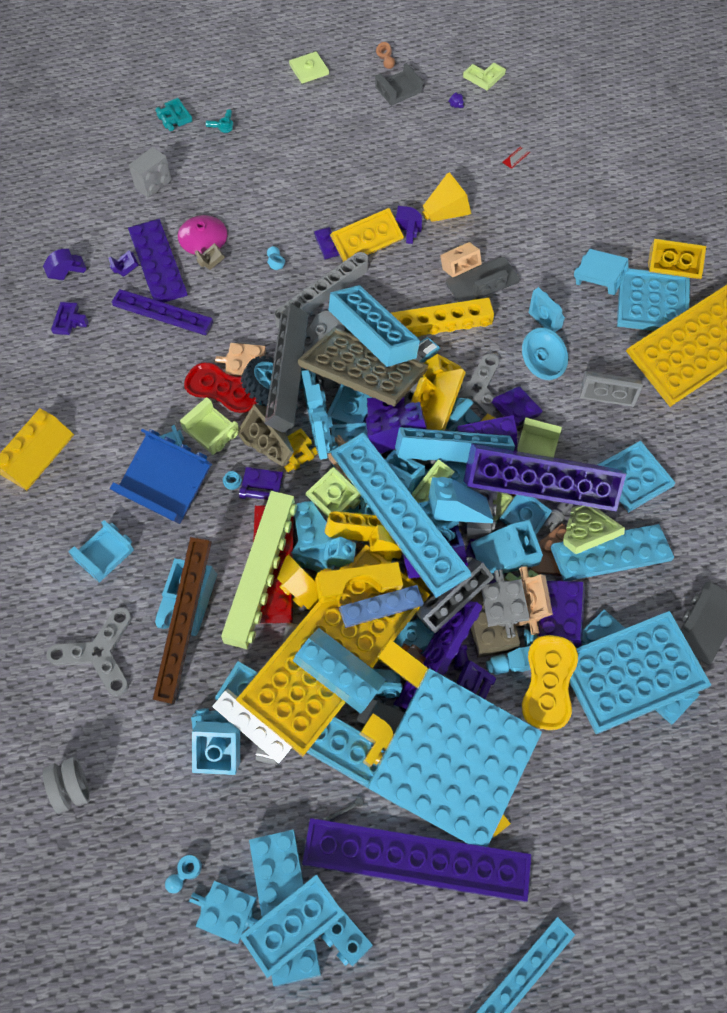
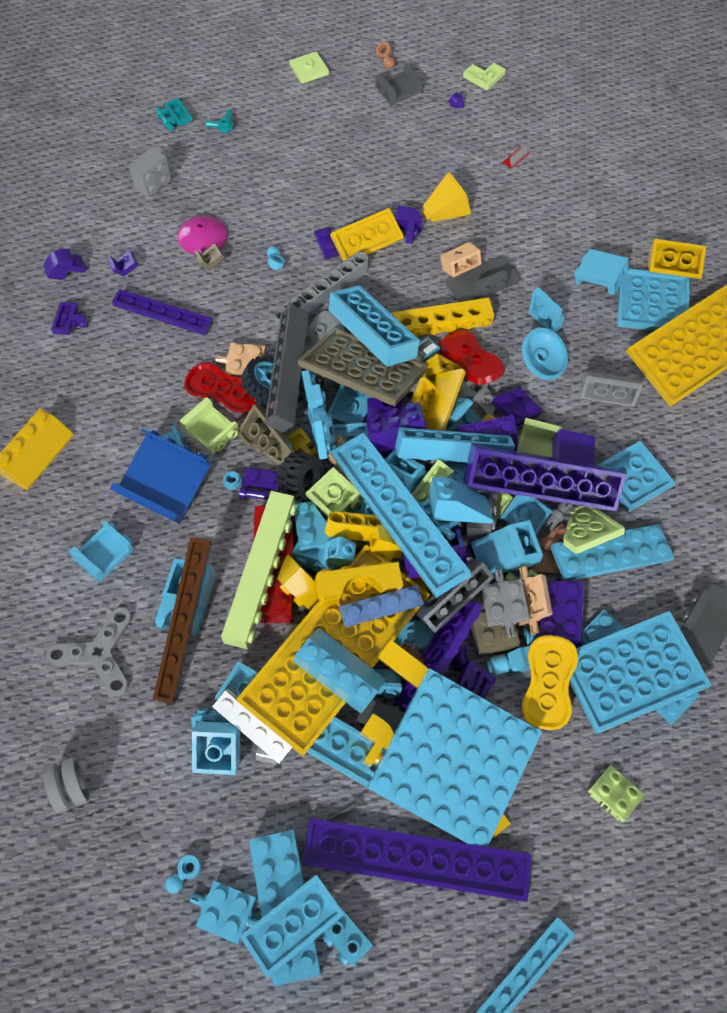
dark purple plate [128,219,188,303] -> none
none -> black tyre [277,451,327,502]
none -> red plate [438,330,505,385]
none -> dark purple brick [552,429,595,465]
none -> yellowish green hinge [588,765,645,823]

